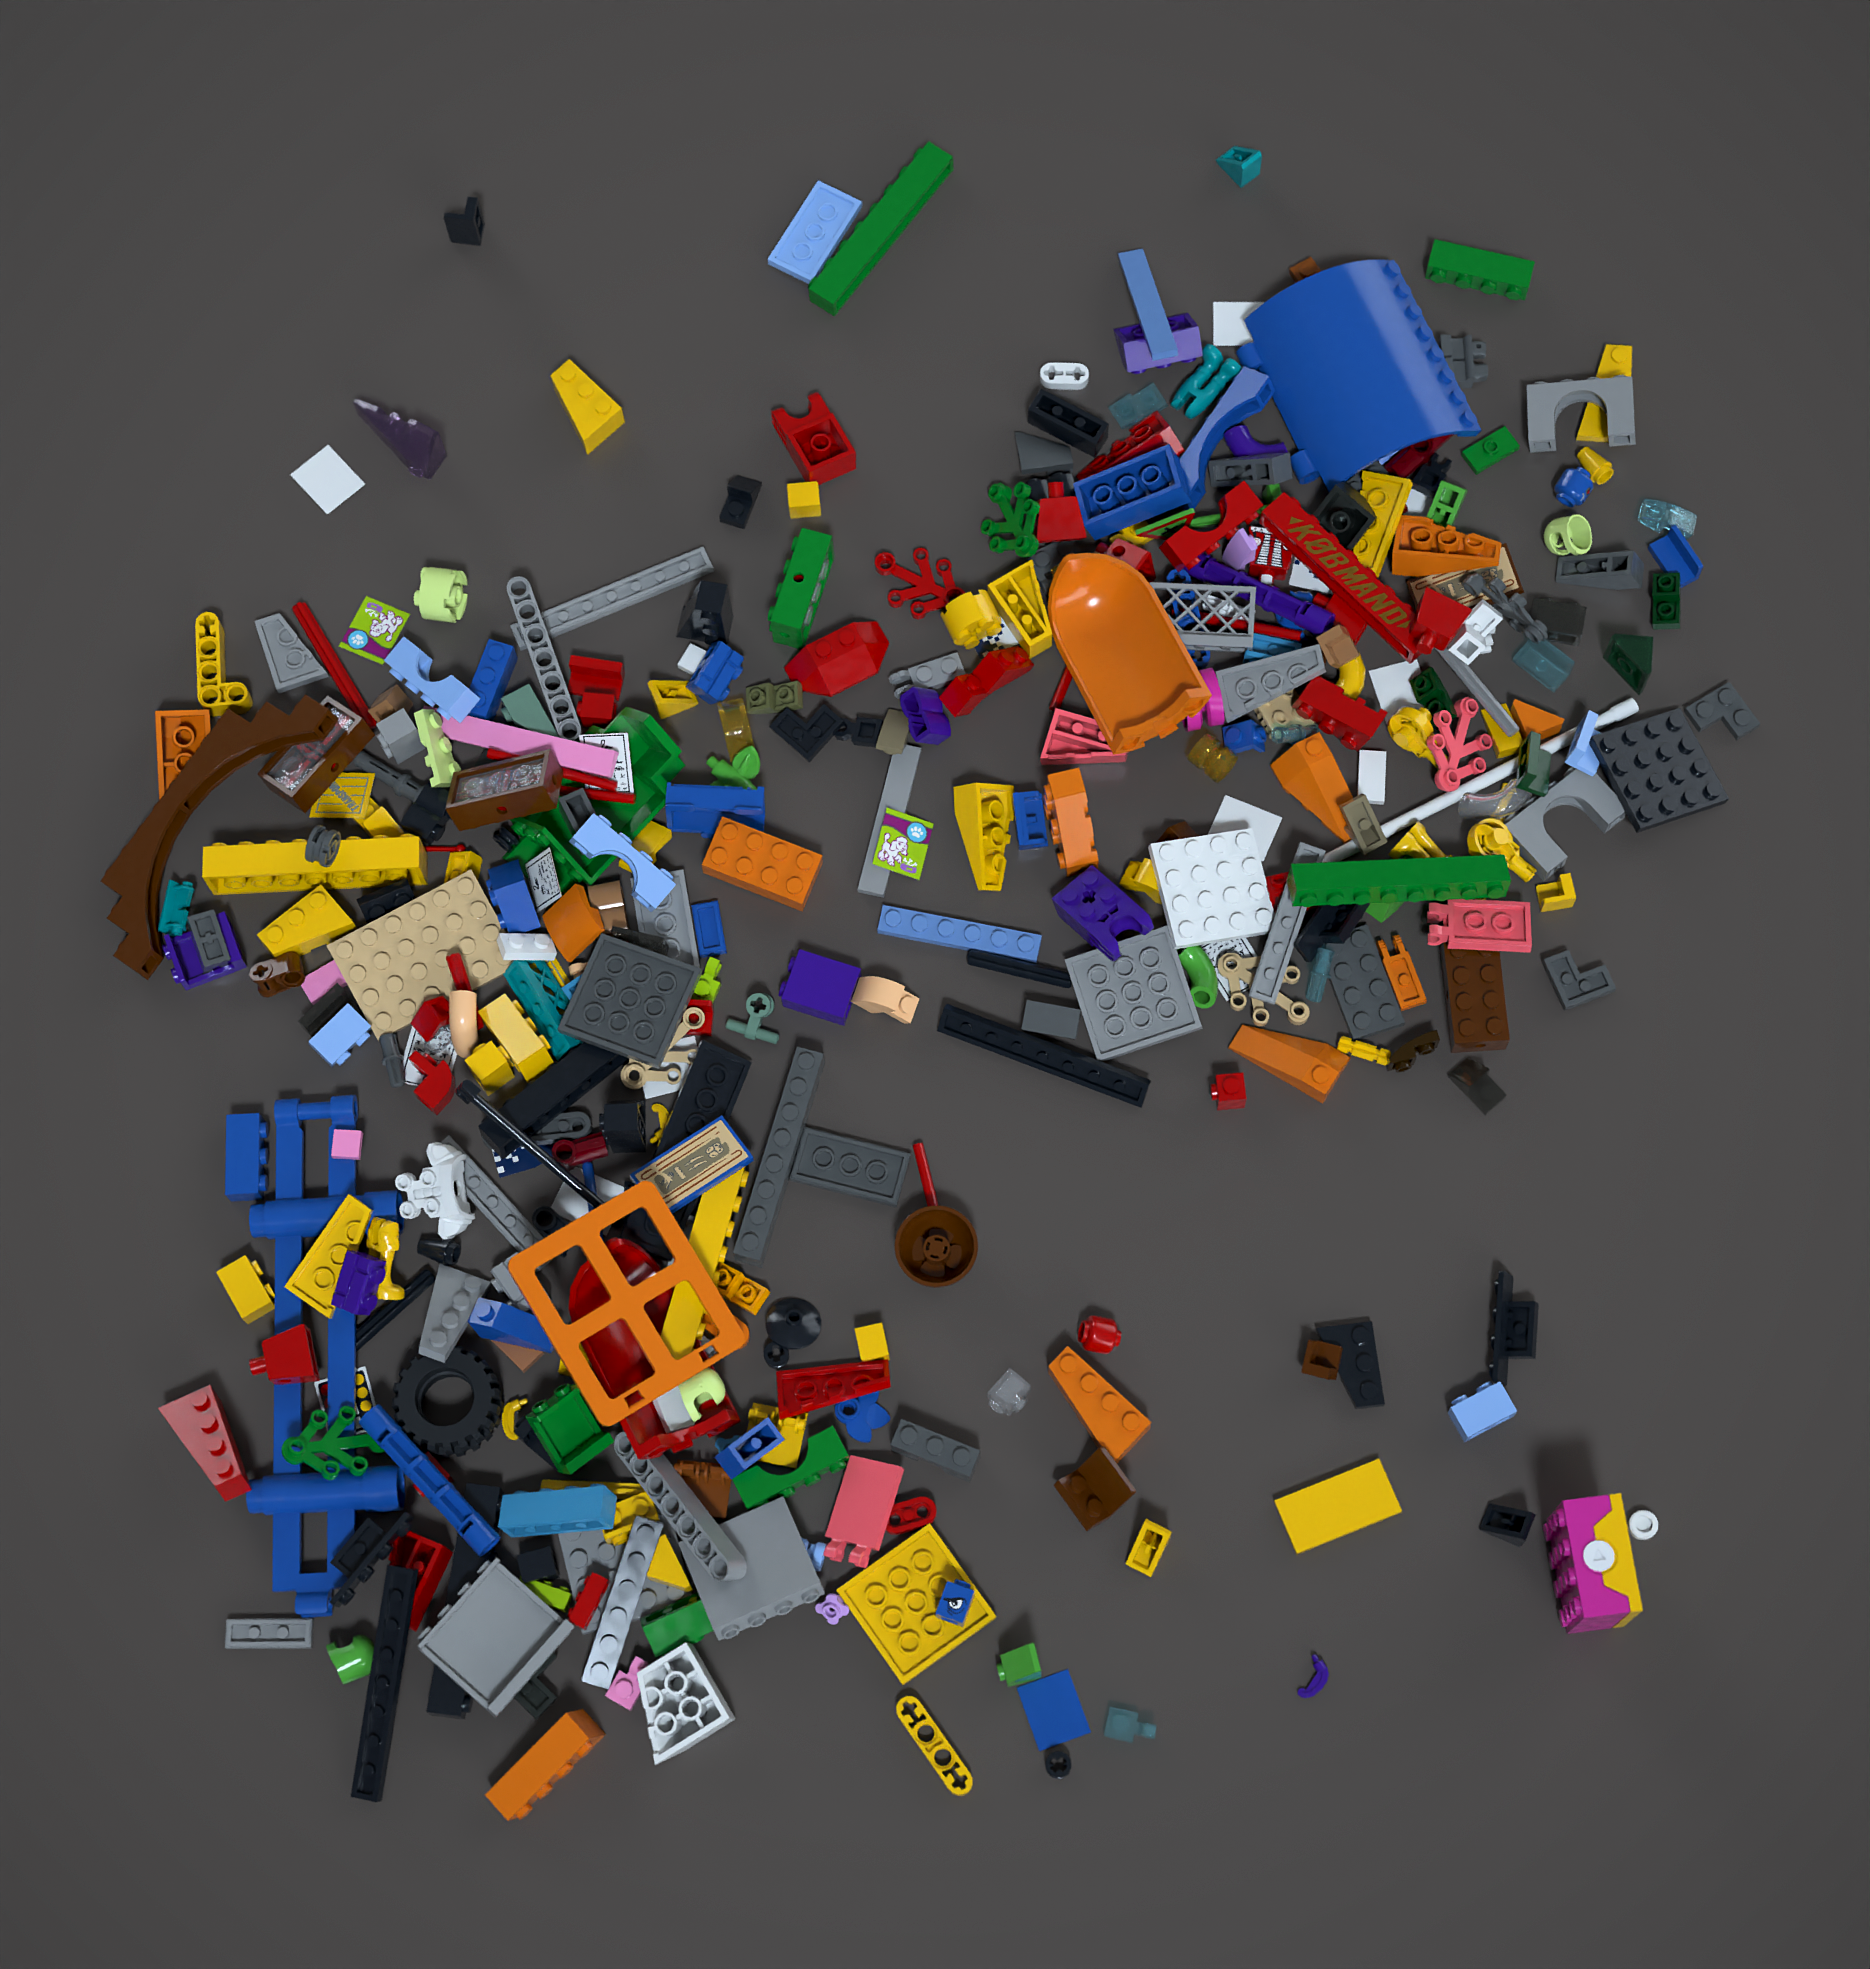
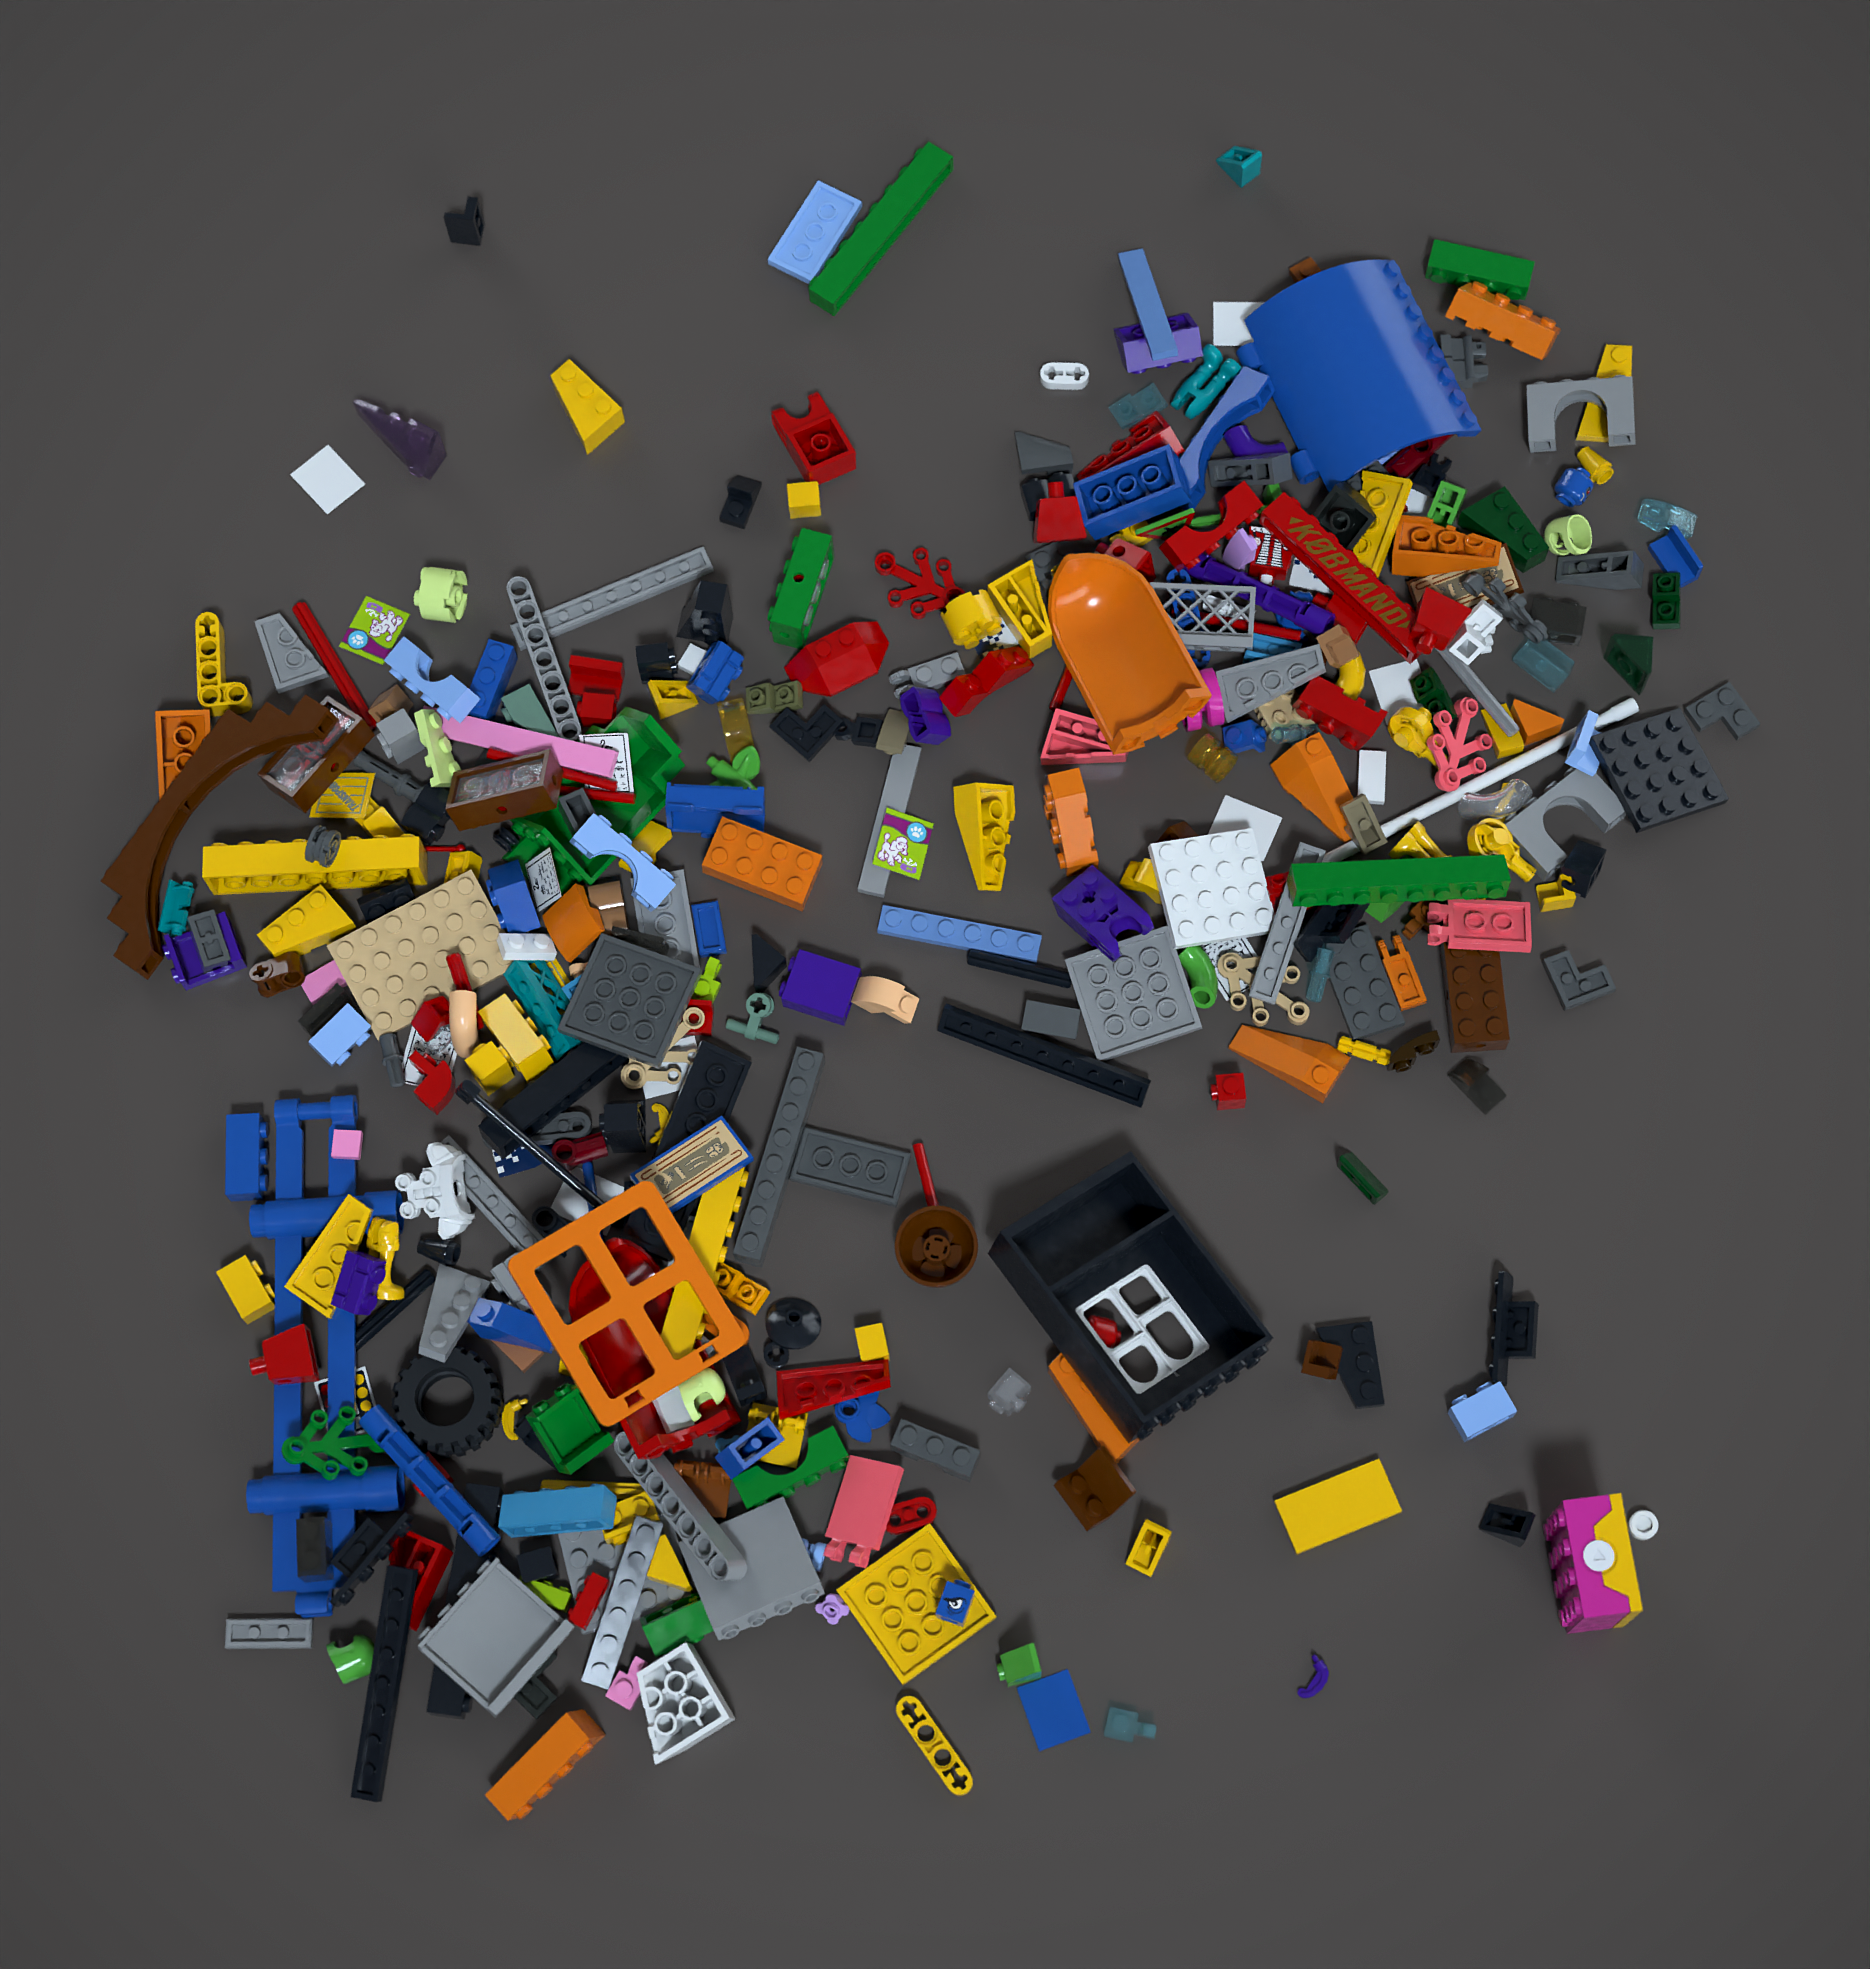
wedge [158,1385,252,1502] -> none
green plant [981,482,1040,558] -> none
blue hinge [1012,791,1048,850] -> none
black brick [1028,389,1109,458] -> none
black bush [1045,1751,1071,1779] -> none
green plate [1461,426,1520,475] -> none
dark green panel [1516,731,1551,797] -> none
none -> clear smoke brick [296,1517,334,1583]
none -> black brick [635,642,678,684]
none -> black bracket [722,1346,767,1407]
none -> black slope [751,934,787,993]
none -> black panel [988,1151,1273,1443]
none -> dark green slope [1337,1152,1389,1205]
none -> dark orange plate [1402,900,1440,941]
none -> orange wedge [1445,281,1561,360]
none -> dark green wedge [1458,486,1549,573]
none -> black hinge [1561,840,1607,898]

